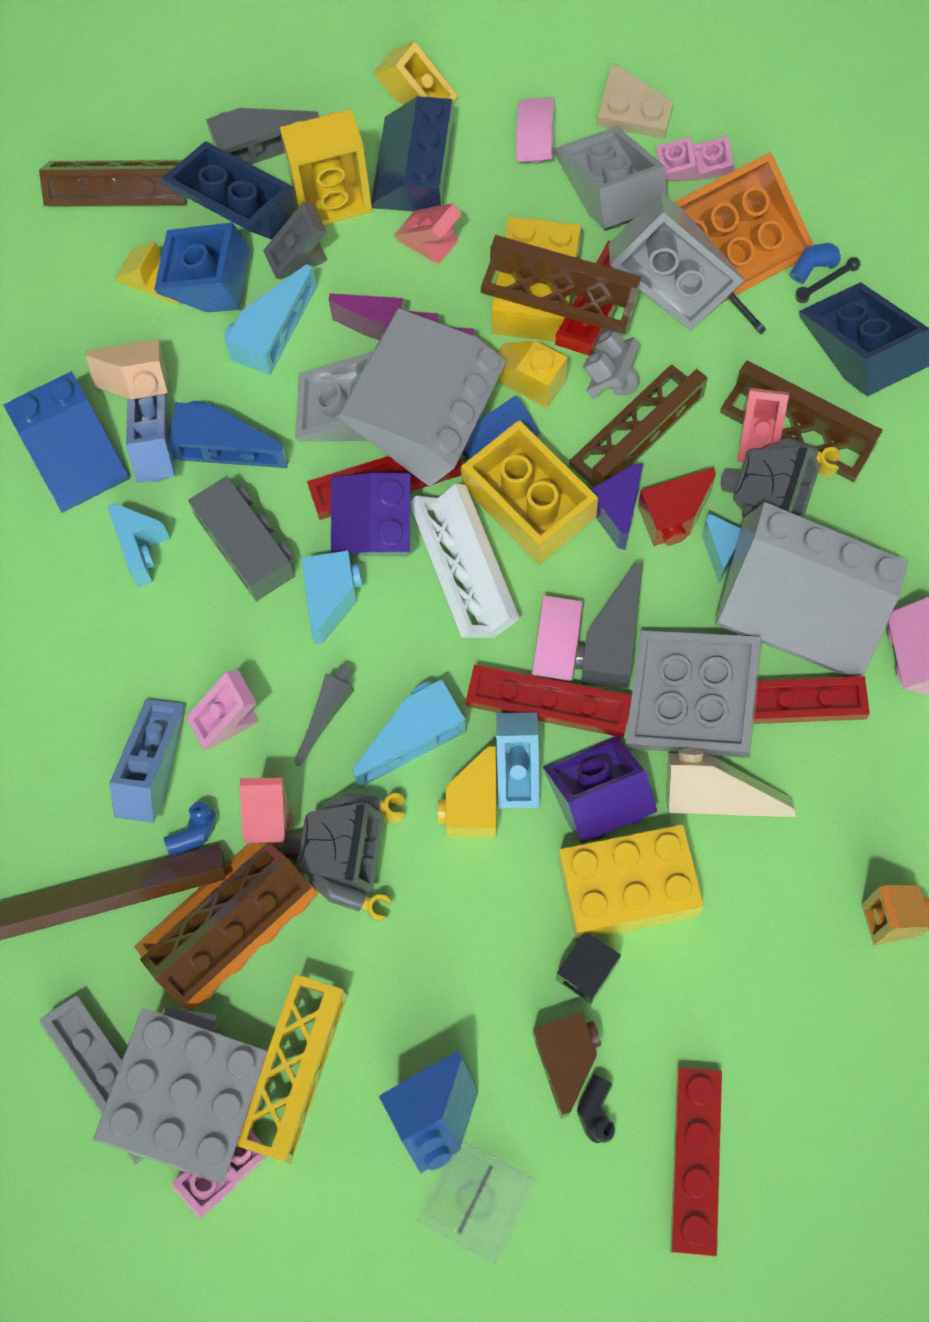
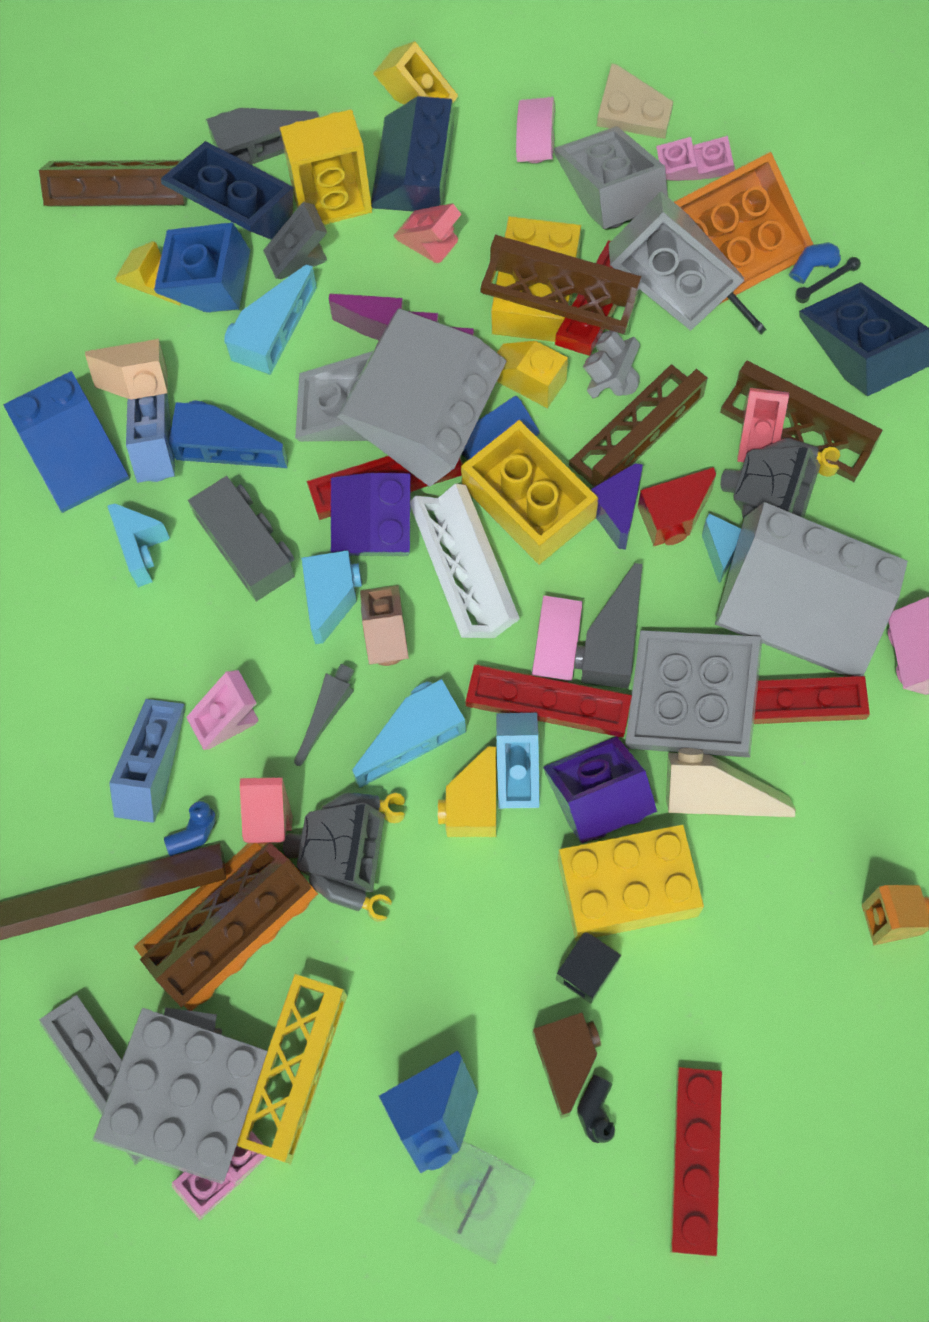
none -> slope [360,585,409,666]

